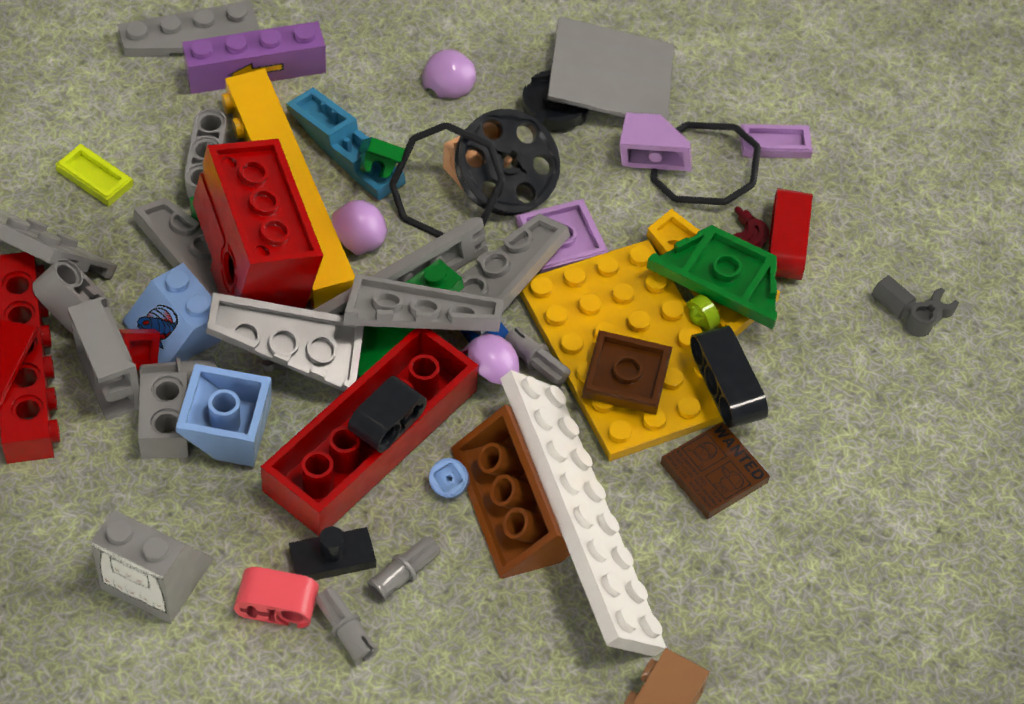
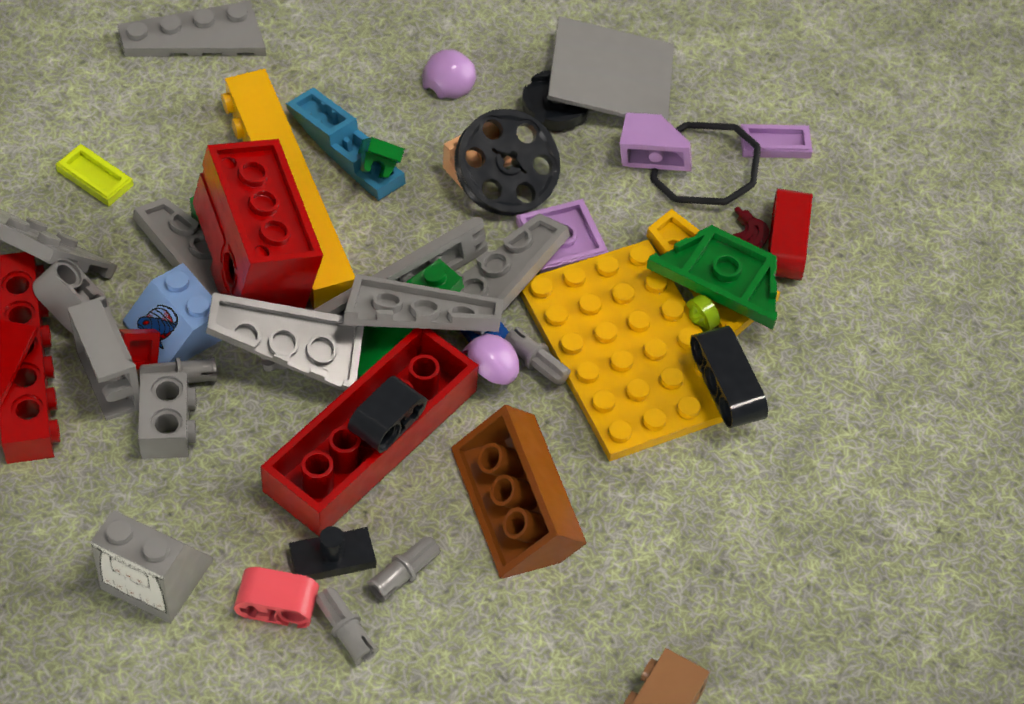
light blue slope [176,364,272,467] -> none
medium lavender brick [182,21,326,94] -> none
light grey beam [185,108,228,204] -> none
lavender hair [332,200,388,256] -> none
black piece [390,123,505,238] -> none
light blue tile [429,458,470,499] -> none
white plate [500,370,667,656] -> none
reddish brown tile [582,330,672,415] -> none
reddish brown tile [660,421,770,519] -> none
dark grey bar [872,275,959,337] -> none

